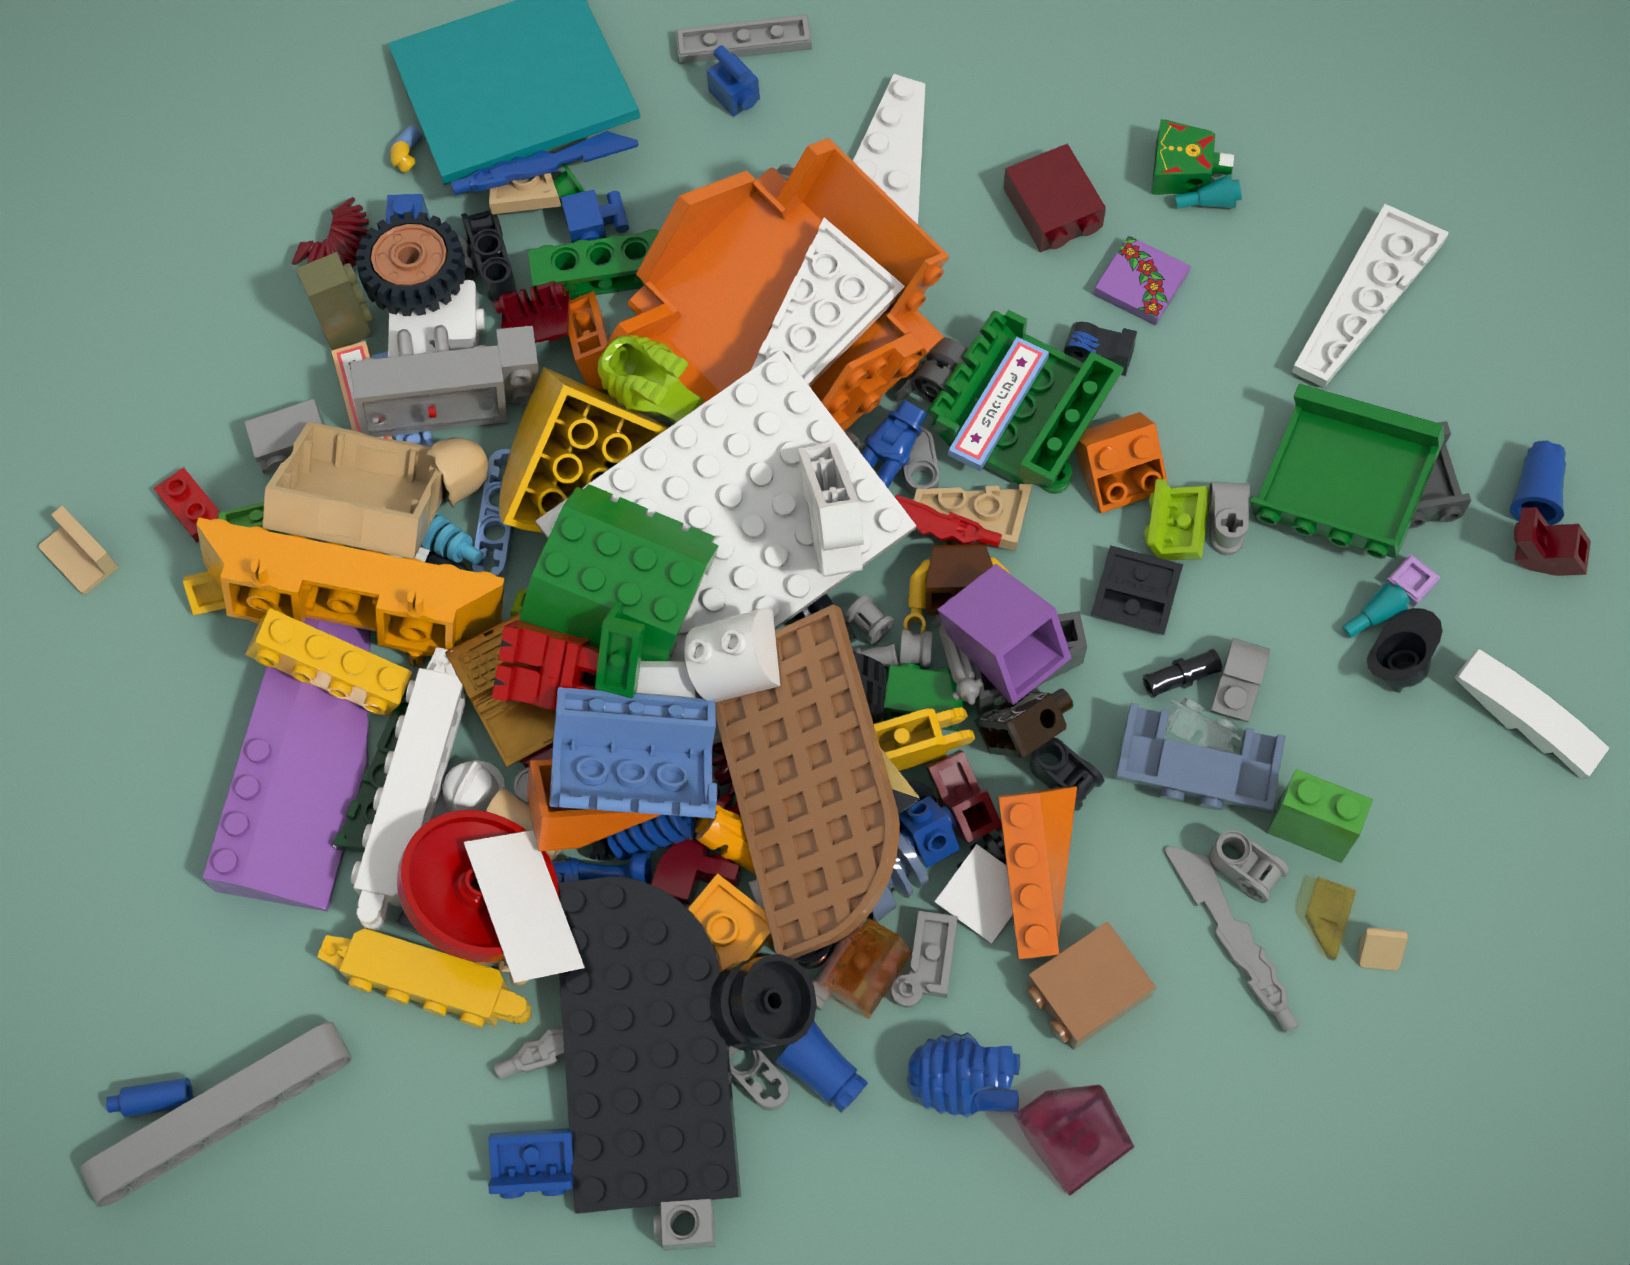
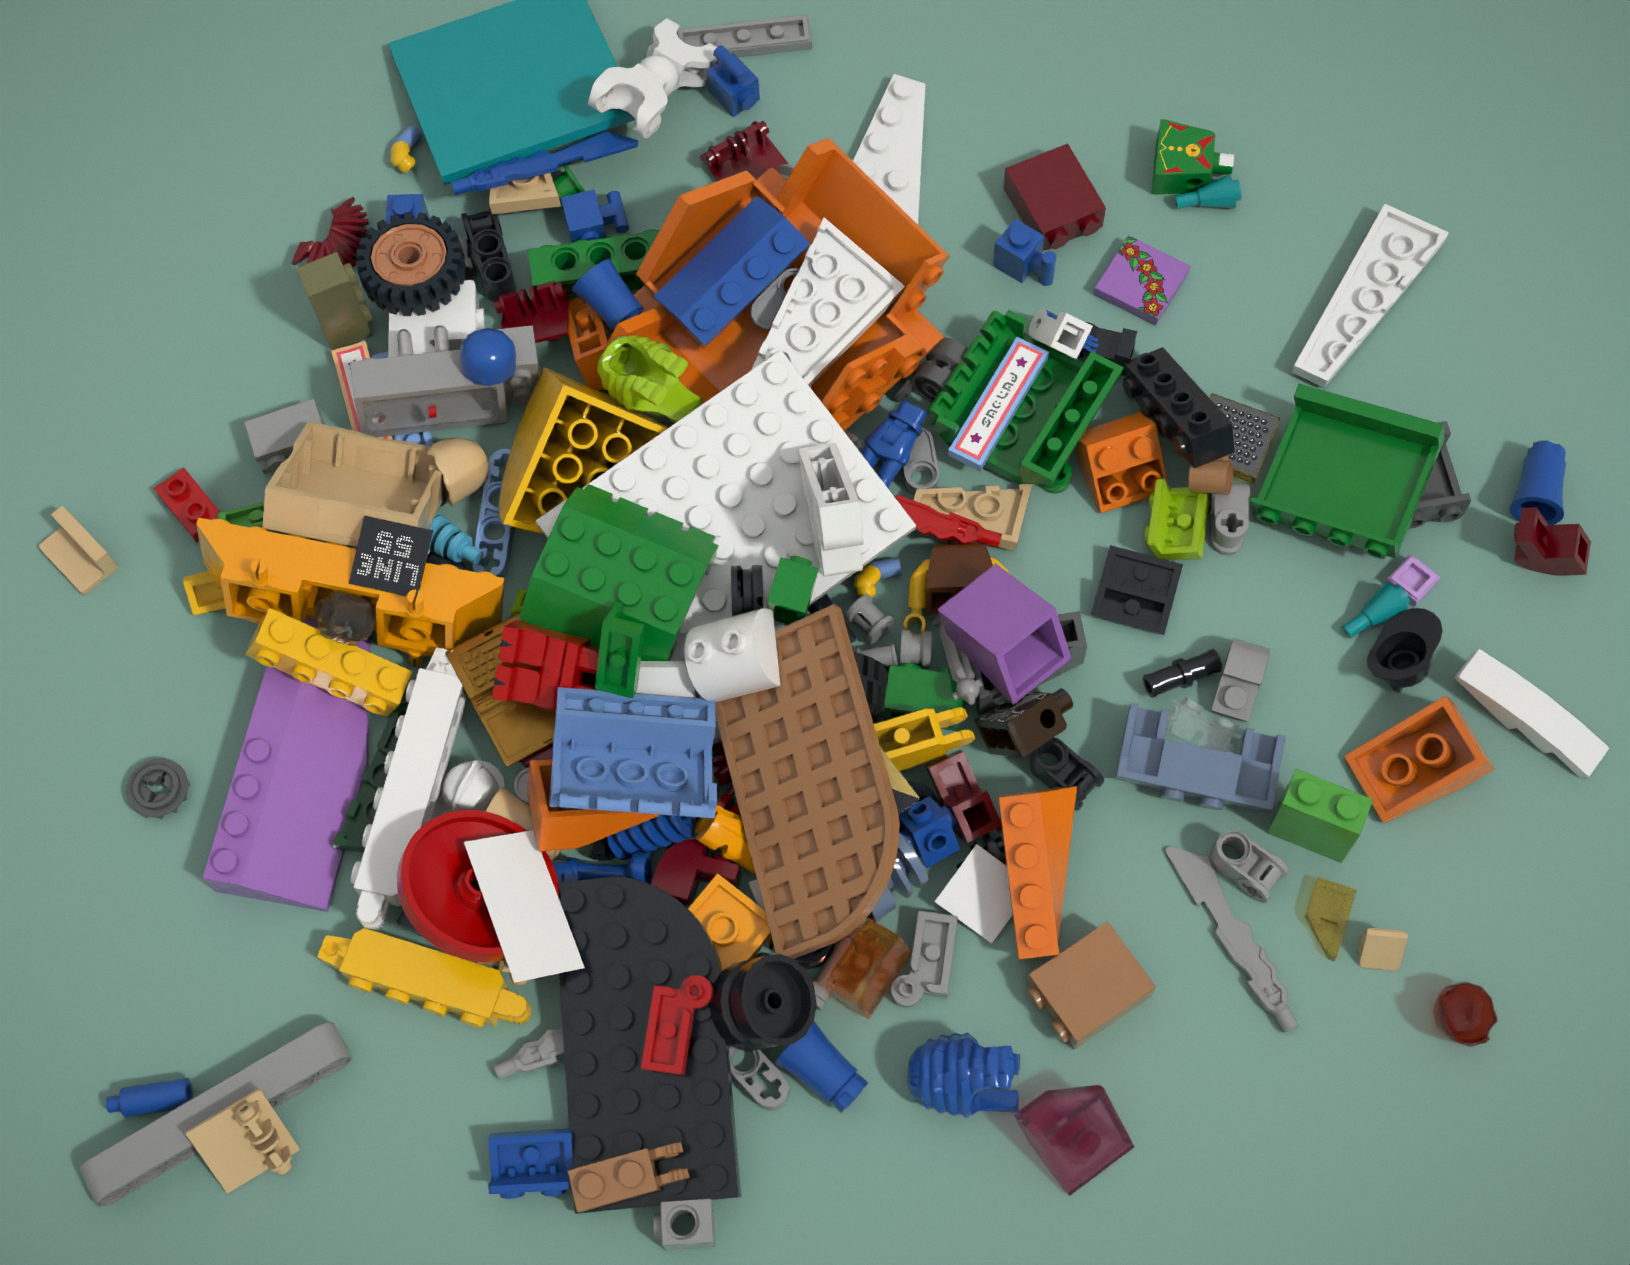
none -> dark grey gear [126,759,190,819]
none -> tan hinge [185,1088,300,1194]
none -> clear smoke head [314,590,376,646]
none -> black sticker [349,516,433,598]
none -> blue hair [460,328,516,386]
none -> medium nougat hinge [568,1142,690,1212]
none -> blue plant [572,259,644,332]
none -> white piece [587,18,719,139]
none -> red hinge [641,975,713,1075]
none -> blue slope [653,196,810,349]
none -> dark red hinge [700,121,789,181]
none -> black wheel [731,565,763,616]
none -> light grey piece [750,268,800,331]
none -> green piece [767,556,819,625]
none -> arm [853,557,901,598]
none -> blue brick [993,219,1056,286]
none -> white leg [1028,309,1093,359]
none -> black brick [1122,347,1235,469]
none -> tile [1185,393,1281,484]
none -> medium nougat pin [1188,455,1233,495]
none -> orange slope [1344,695,1495,823]
none -> clear red hair [1433,981,1498,1047]

